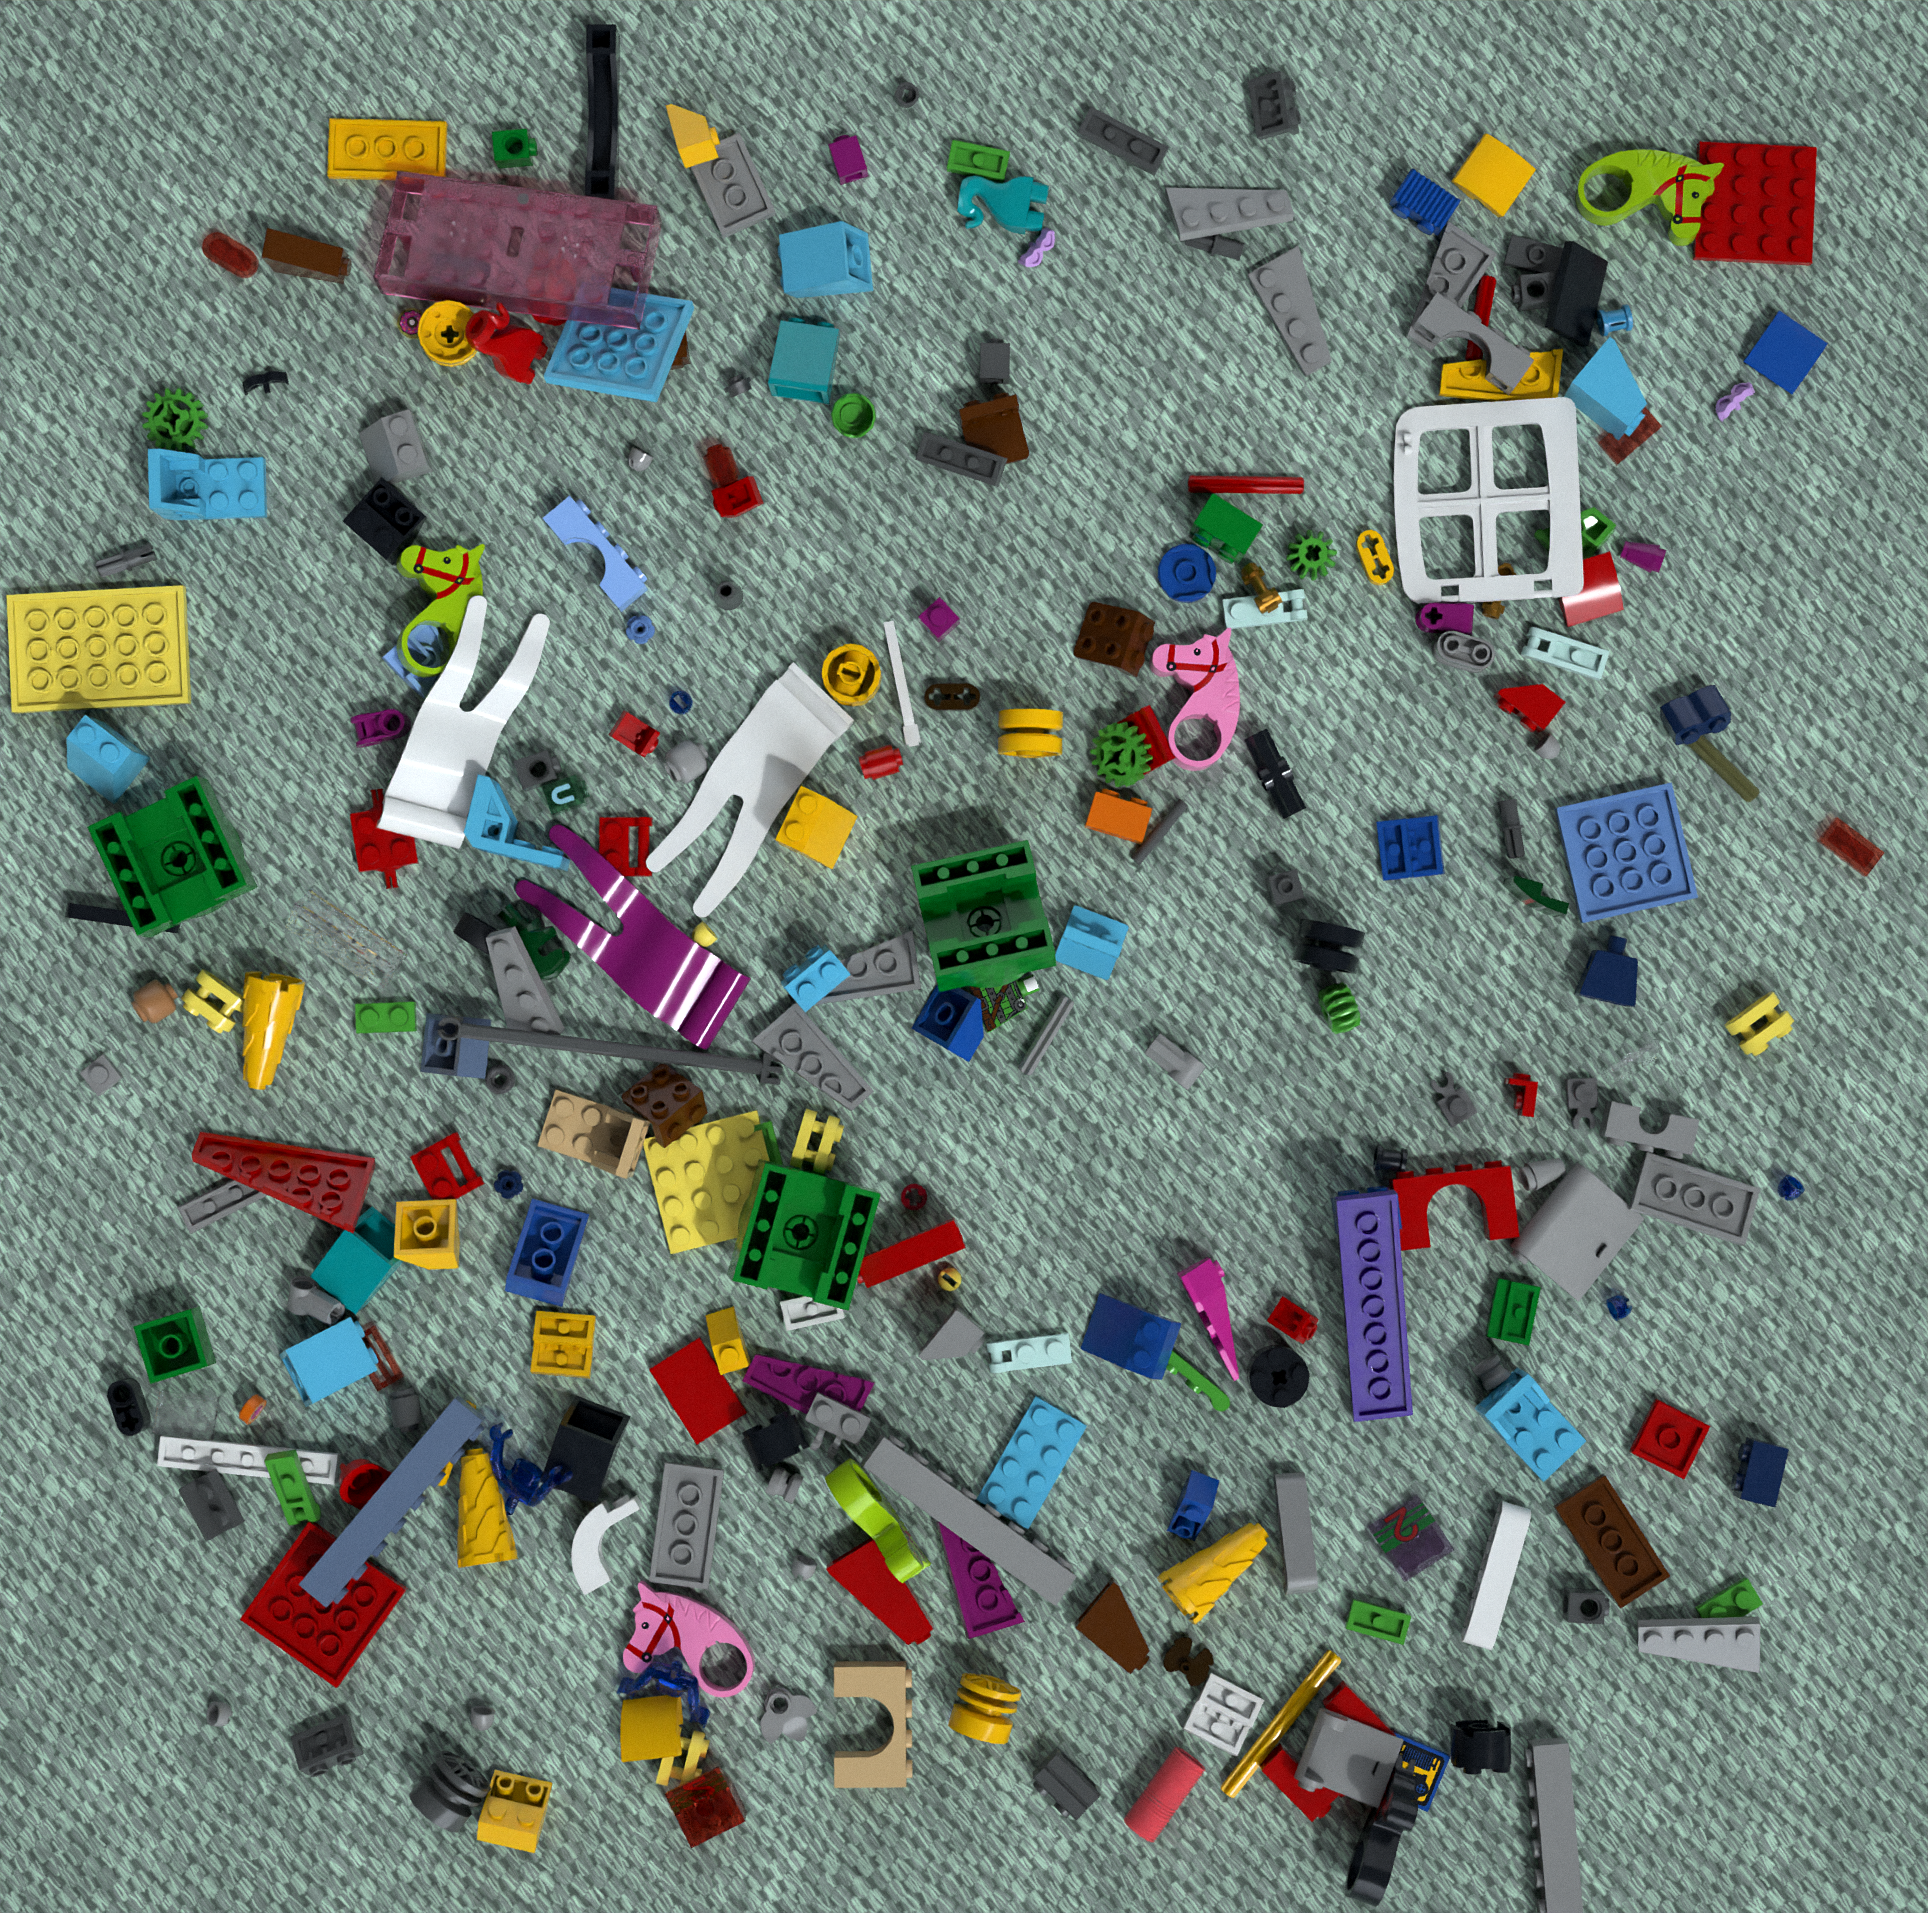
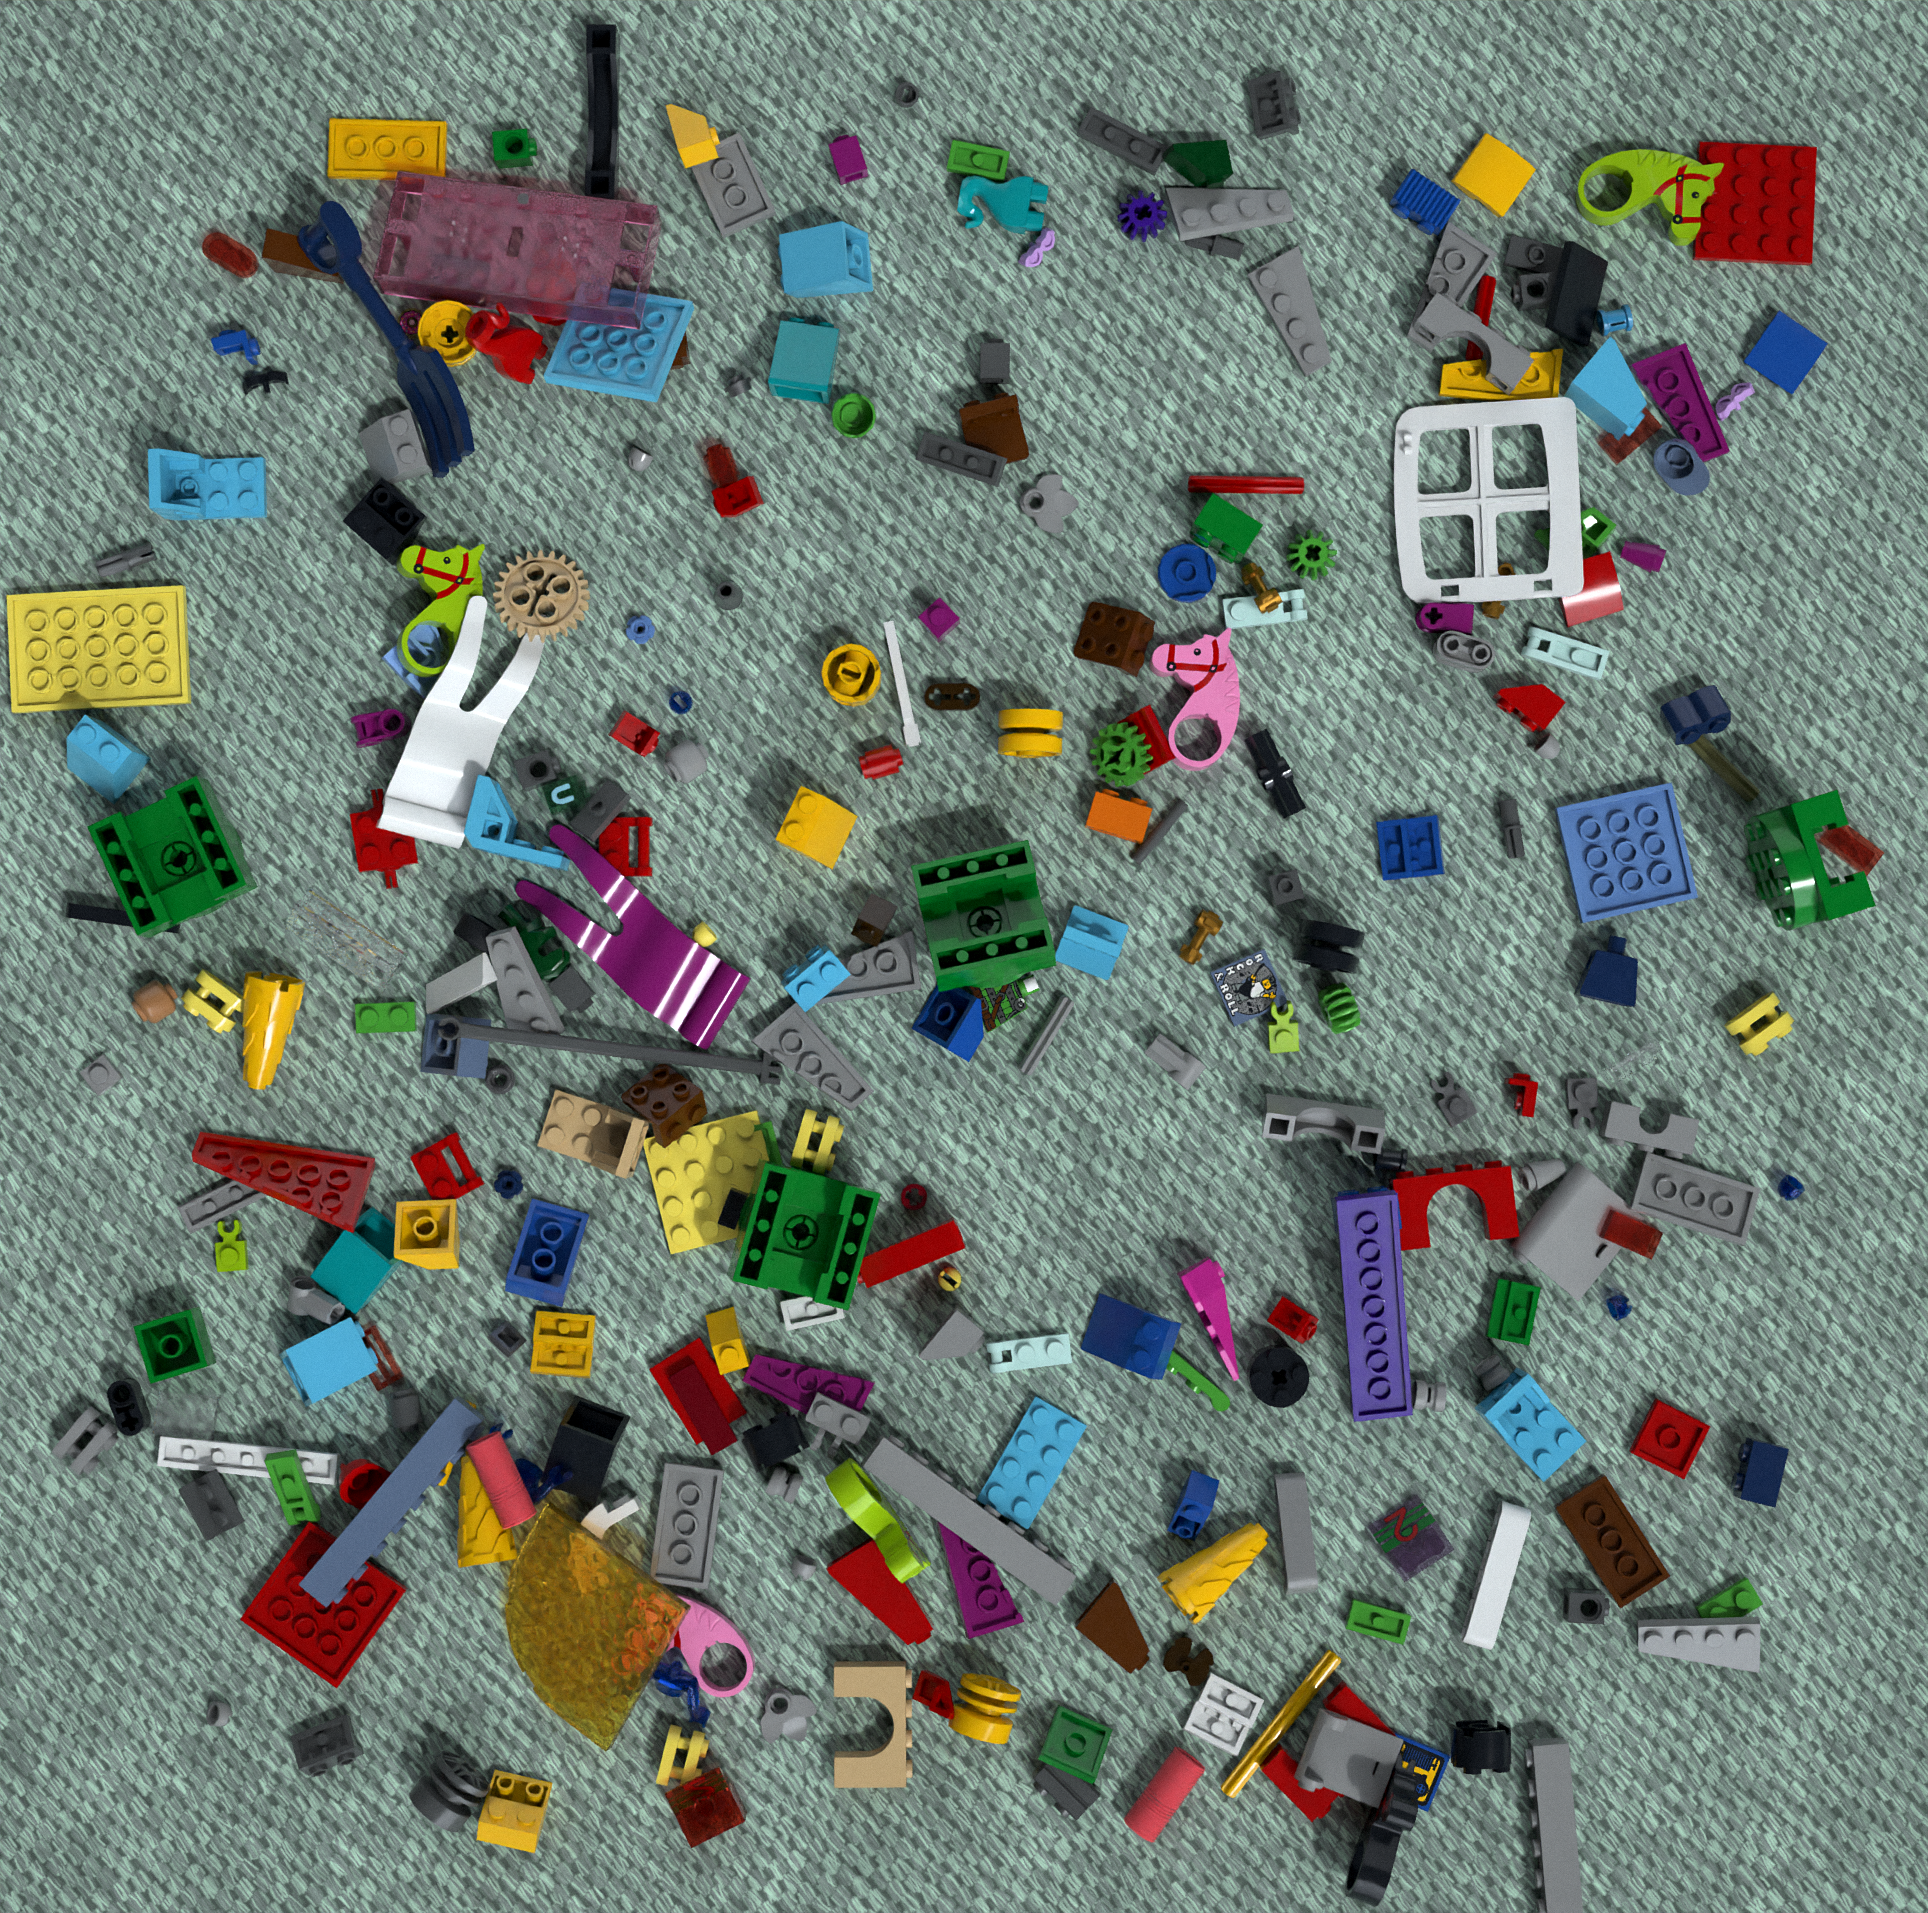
bright green gear [142,388,208,452] -> none
orange tile [239,1394,267,1425] -> none
light grey hinge [470,1706,495,1731] -> none
light blue arch [543,495,648,612] -> none
yellow slope [620,1693,683,1762] -> none
white flag [646,662,854,918] -> none
yellow beam [1355,530,1394,585] -> none
dark green slope [1503,876,1569,917] -> none
none -> light grey brick [52,1406,119,1475]
none -> blue bracket [211,330,261,365]
none -> lime plate [215,1220,249,1272]
none -> dark blue piece [297,201,475,478]
none -> white slope [426,952,498,1015]
none -> coral piece [466,1431,537,1529]
none -> flat silver slope [487,1320,527,1358]
none -> tan gear [493,550,590,643]
none -> clear yellow plate [505,1502,691,1752]
none -> dark grey brick [548,967,596,1013]
none -> dark grey plate [570,780,631,843]
none -> dark red tile [668,1362,738,1455]
none -> black piece [718,1187,749,1230]
none -> dark brown brick [851,893,898,947]
none -> red slope [912,1670,955,1719]
none -> light grey plate [1020,474,1079,533]
none -> green tile [1038,1705,1113,1784]
none -> dark purple gear [1117,190,1167,242]
none -> dark green slope [1162,140,1233,189]
none -> pearl gold bar [1179,909,1223,965]
none -> tile [1210,949,1287,1027]
none -> light grey arch [1262,1094,1386,1154]
none -> lime plate [1267,1000,1300,1054]
none -> light grey wheel [1412,1379,1447,1412]
none -> clear red tile [1599,1209,1663,1260]
none -> magenta wing [1629,343,1730,463]
none -> sand blue cap [1653,438,1710,496]
none -> green piece [1744,790,1876,931]

